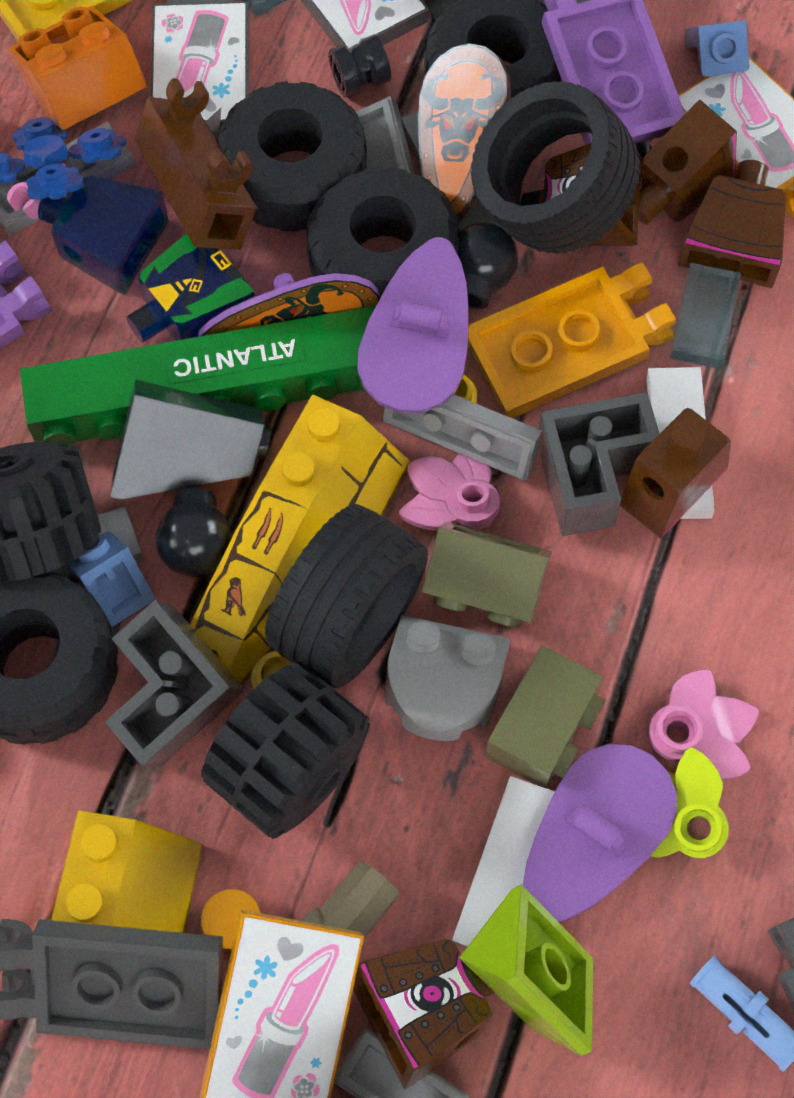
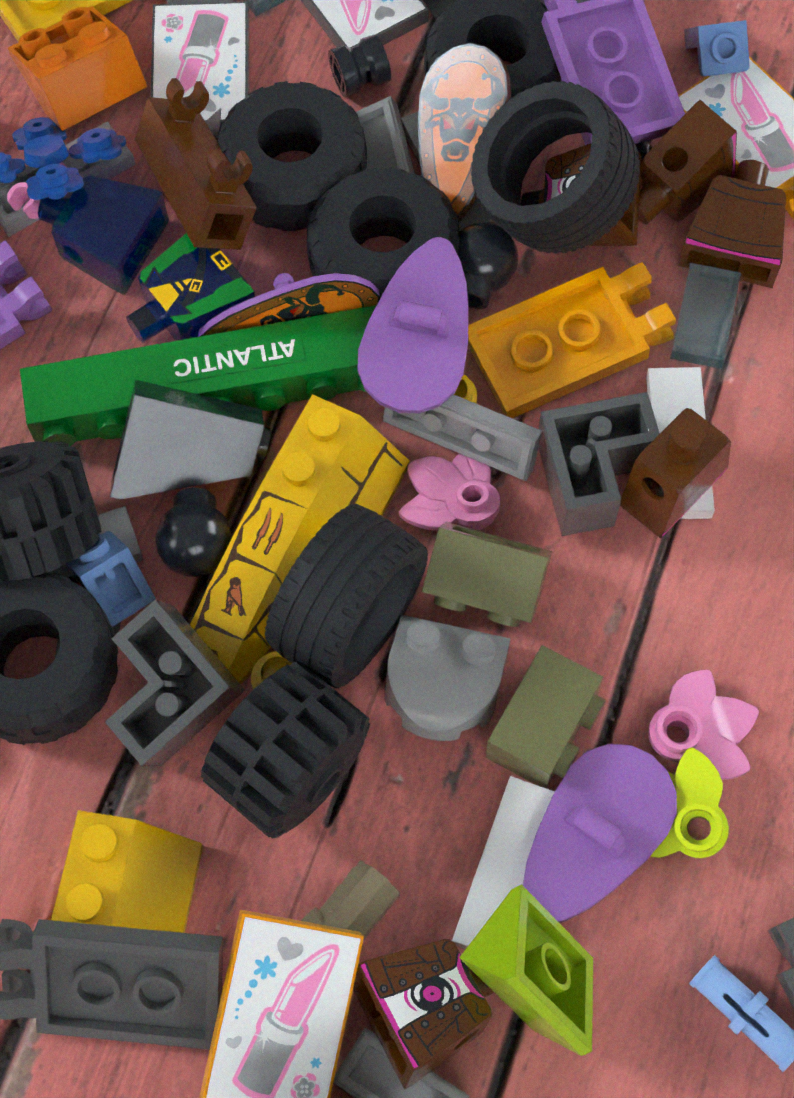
light orange tile [201,889,261,953] -> none

